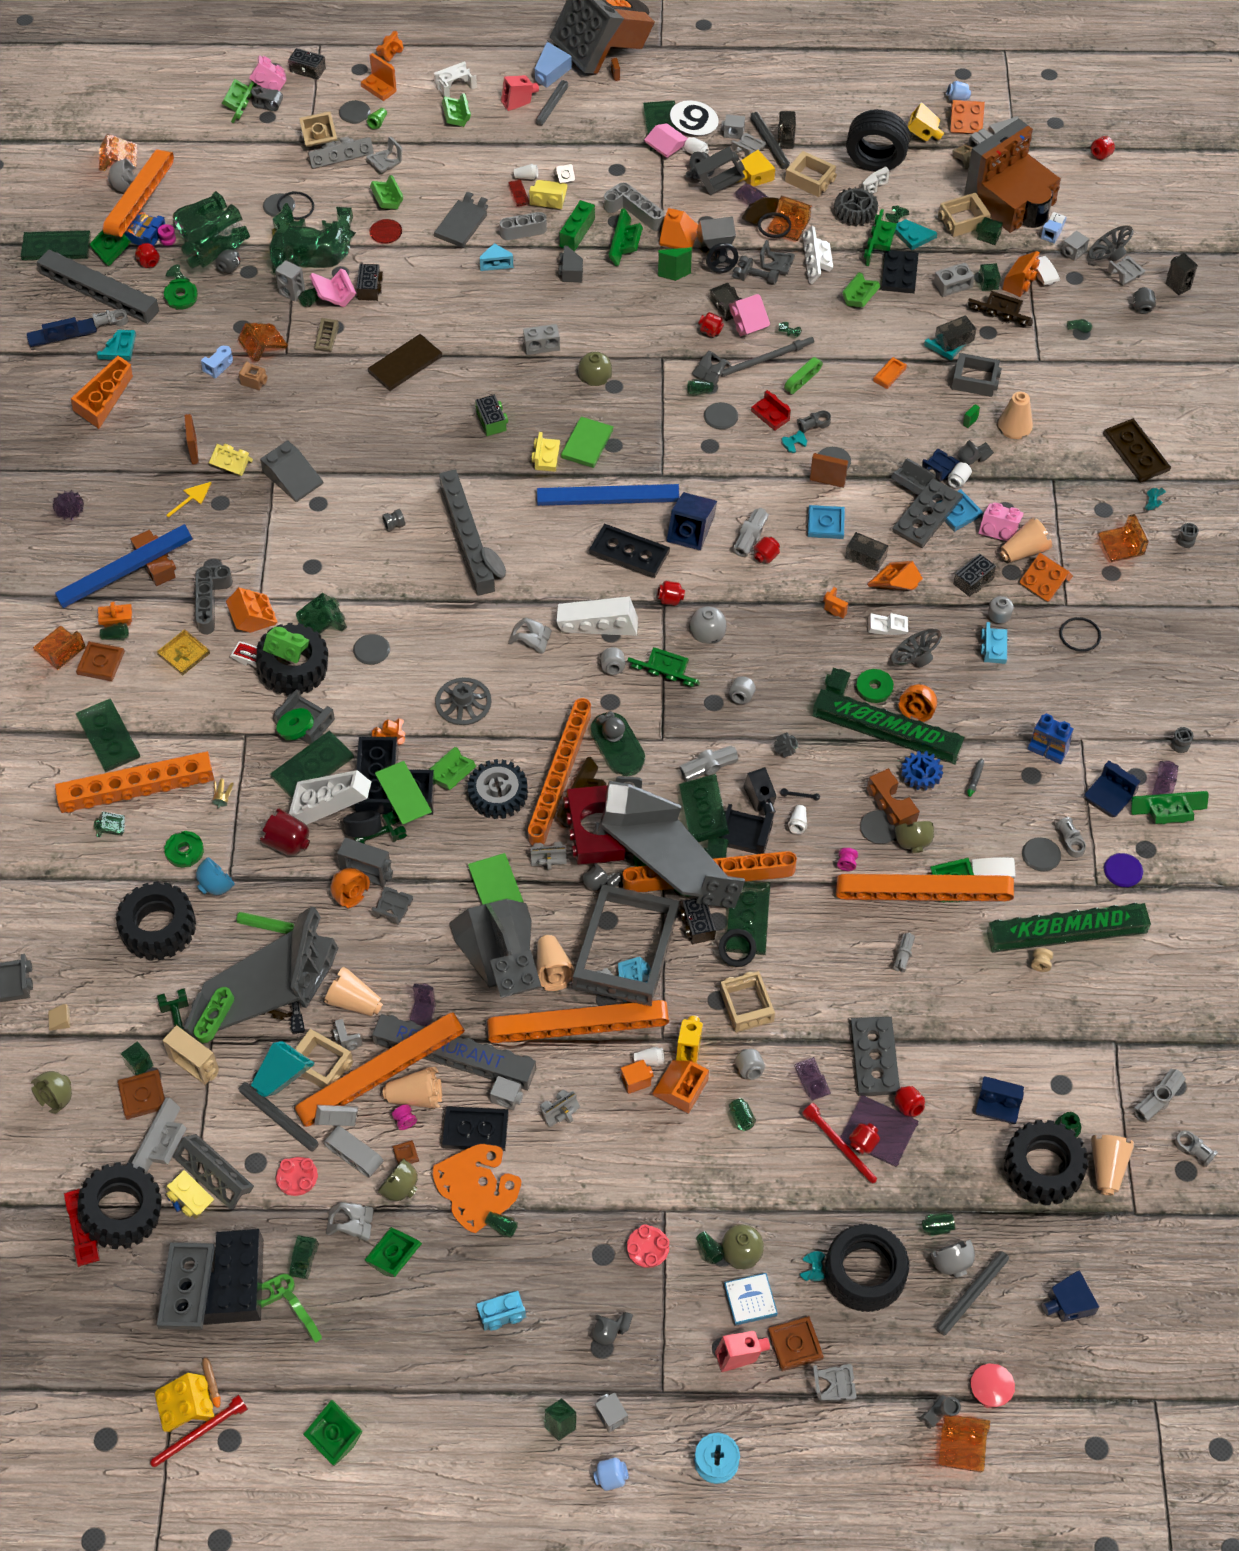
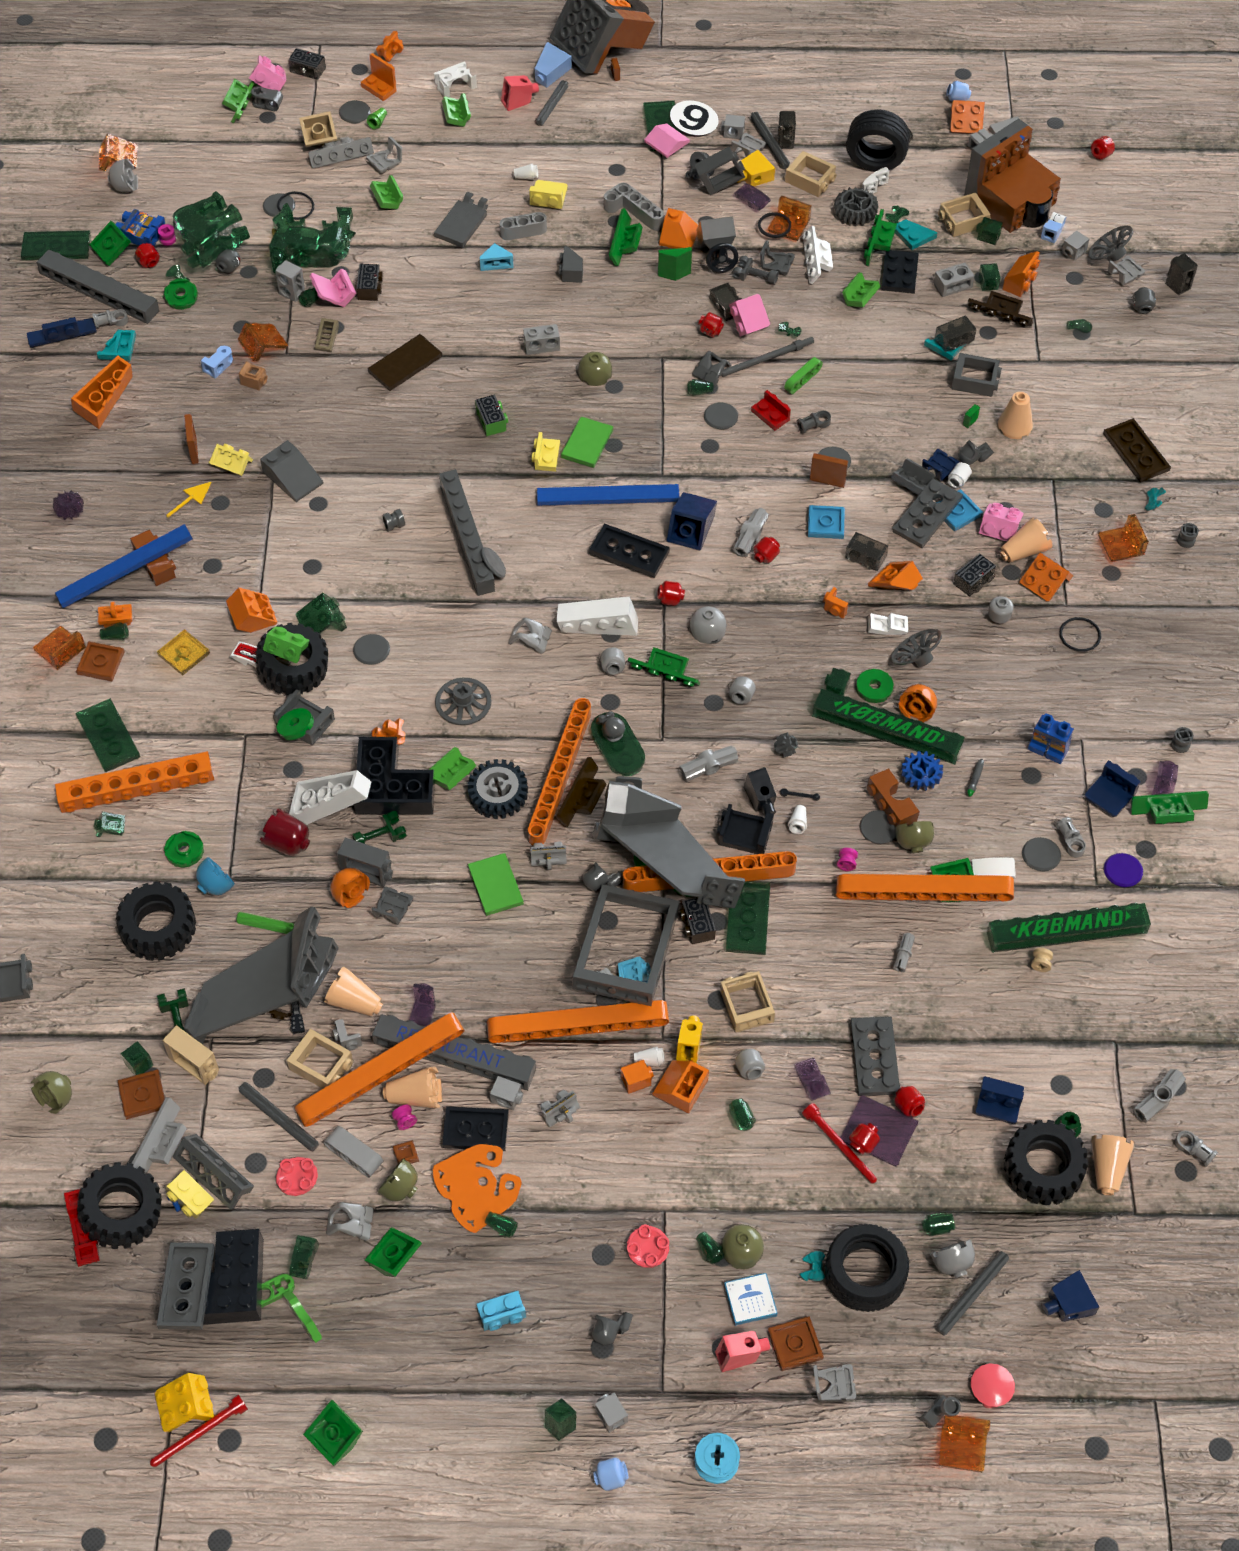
tan slope [48,1004,70,1030] -> none
orange beam [103,149,174,237] -> none
bright green beam [194,987,234,1043] -> none
dark grey beam [196,565,233,635] -> none
medium nougat piece [202,1357,221,1408] -> none
pearl gold piece [212,778,234,808] -> none
teal slope [251,1041,314,1097] -> none
clear green tile [270,730,354,799] -> none
light grey tile [314,1105,358,1126] -> none
black tyre [343,810,382,837] -> none
clear red piece [370,219,402,243] -> none
bright green sticker [375,761,432,824] -> none
dark grey piece [450,899,541,998] -> none
clear red piece [508,179,530,207] -> none
light nougat cone [536,935,575,991] -> none
bracket [554,164,575,183] -> none
green brick [559,200,595,252] -> none
dark red arch [563,785,625,865] -> none
clear green tile [679,774,729,843] -> none
white brick [684,137,709,154] -> none
clear green brick [704,837,728,859] -> none
black tyre [718,929,757,967] -> none
dark brown tile [742,197,780,225] -> none
teal piece [782,431,807,453] -> none
orange tile [873,357,907,389] -> none
yellow torso [907,103,944,141] -> none
dark tan bracket [952,144,973,169] -> none
medium azure bracket [981,622,1007,664] -> none
white slope [1036,256,1060,285] -> none

